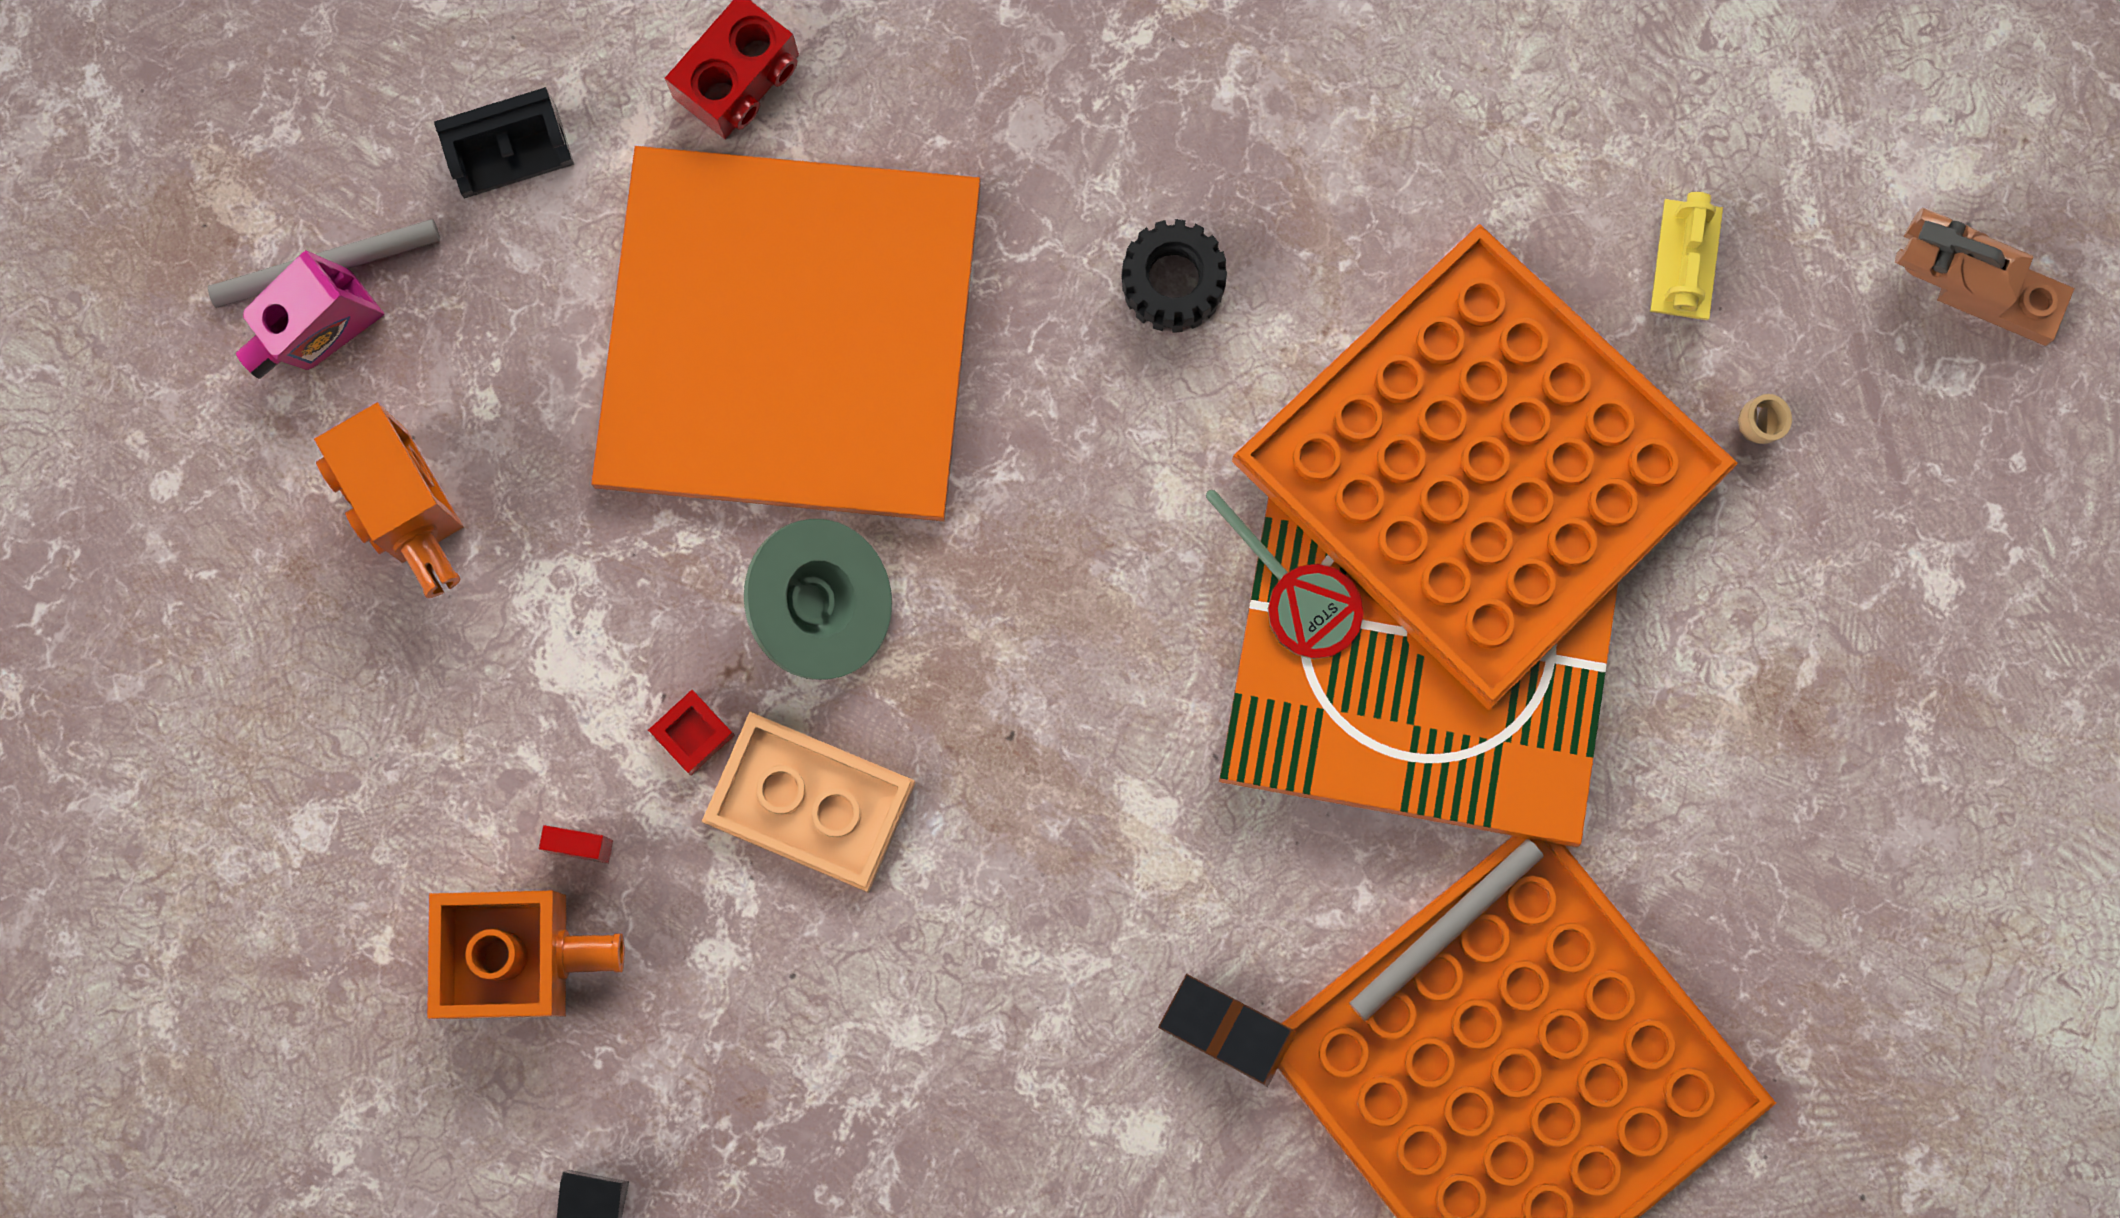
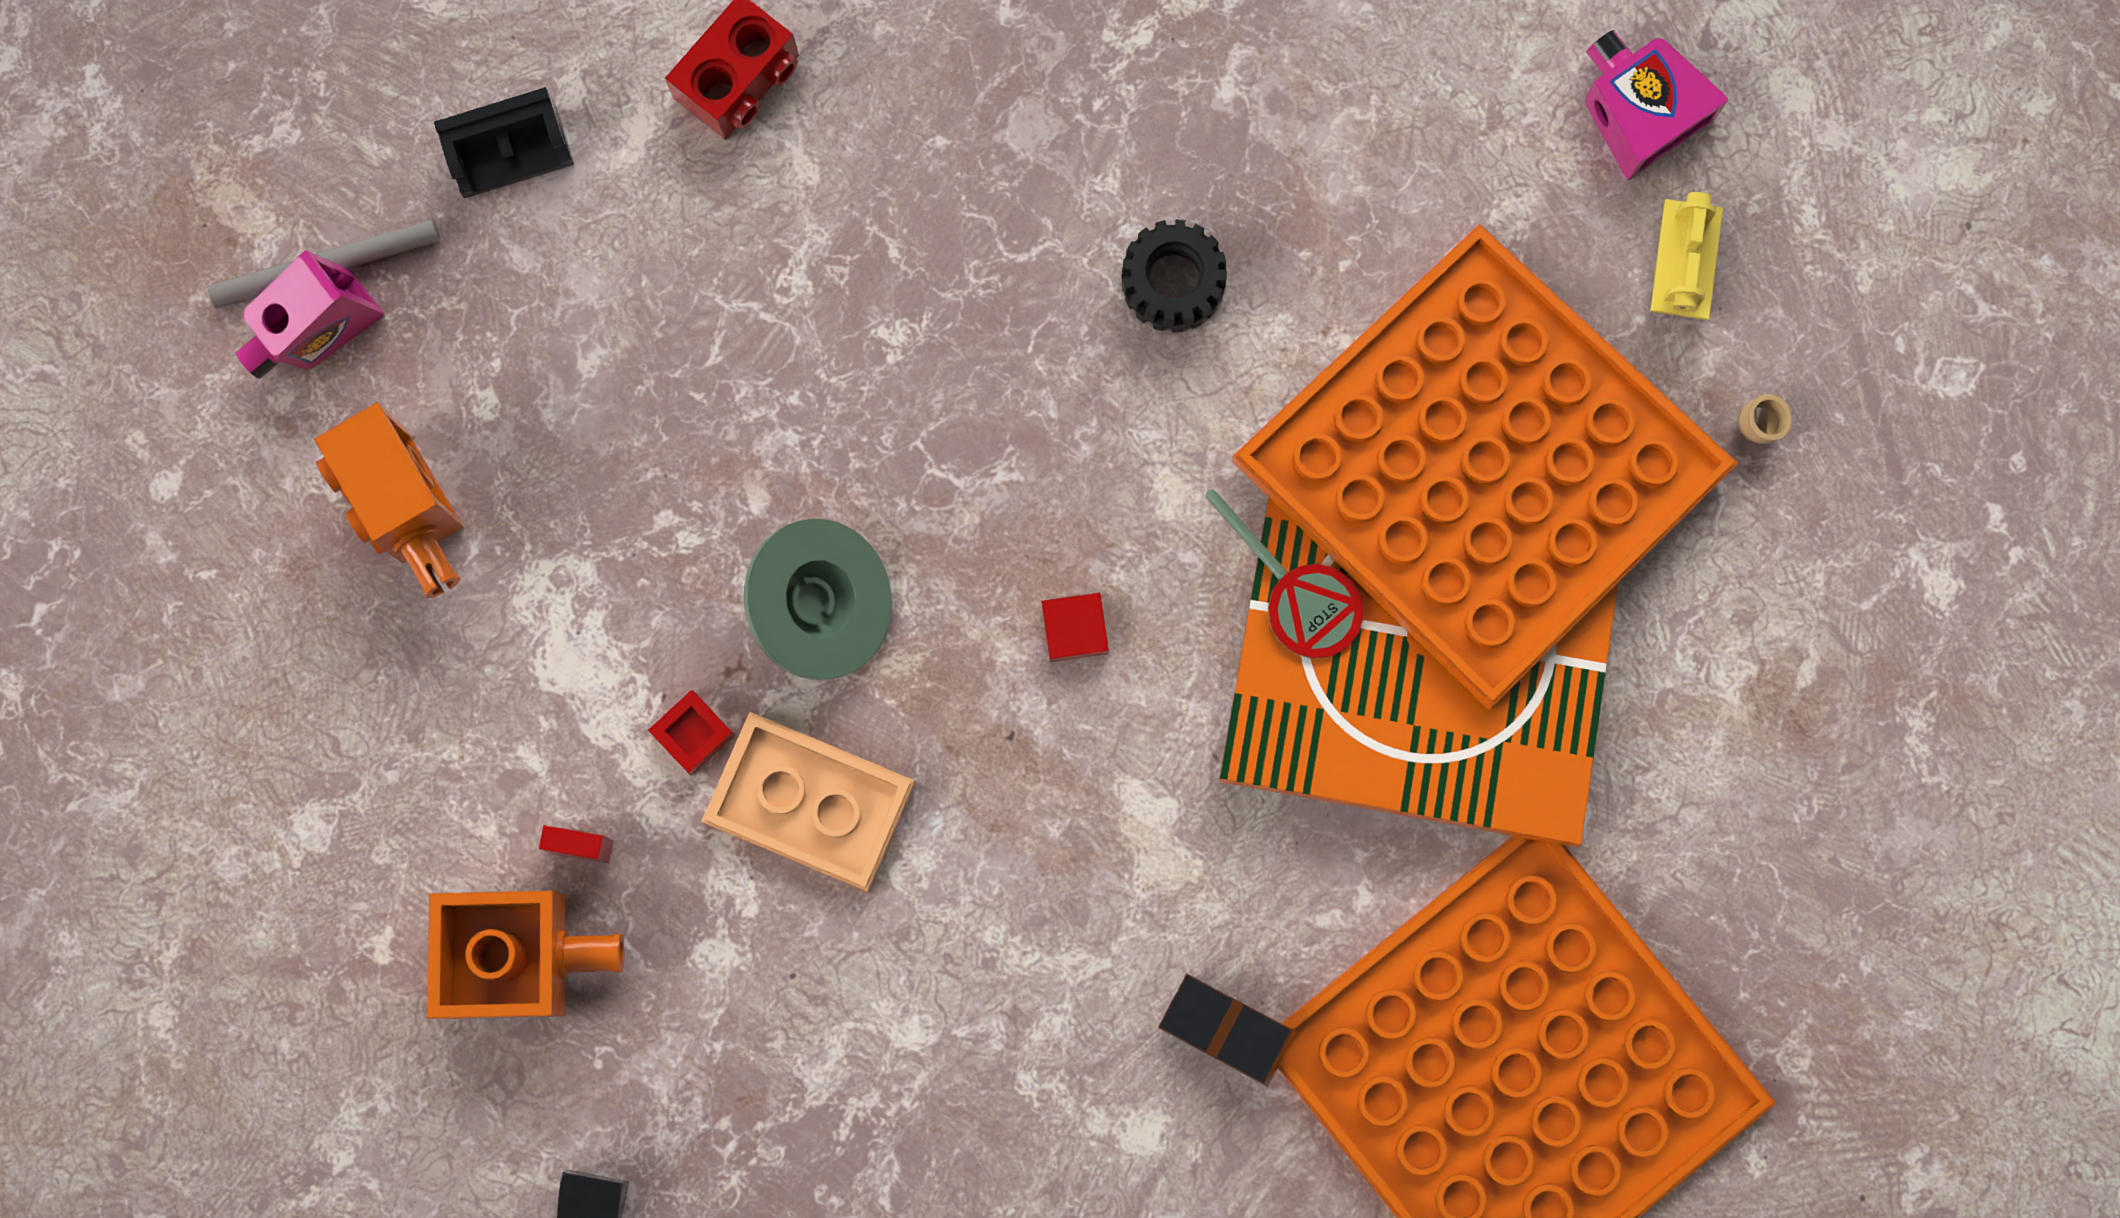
orange tile [591,146,981,522] -> none
light grey bar [1349,839,1544,1021] -> none
nougat plate [1895,207,2075,346] -> none
none -> red tile [1041,592,1109,662]
none -> dark pink torso [1585,30,1728,181]

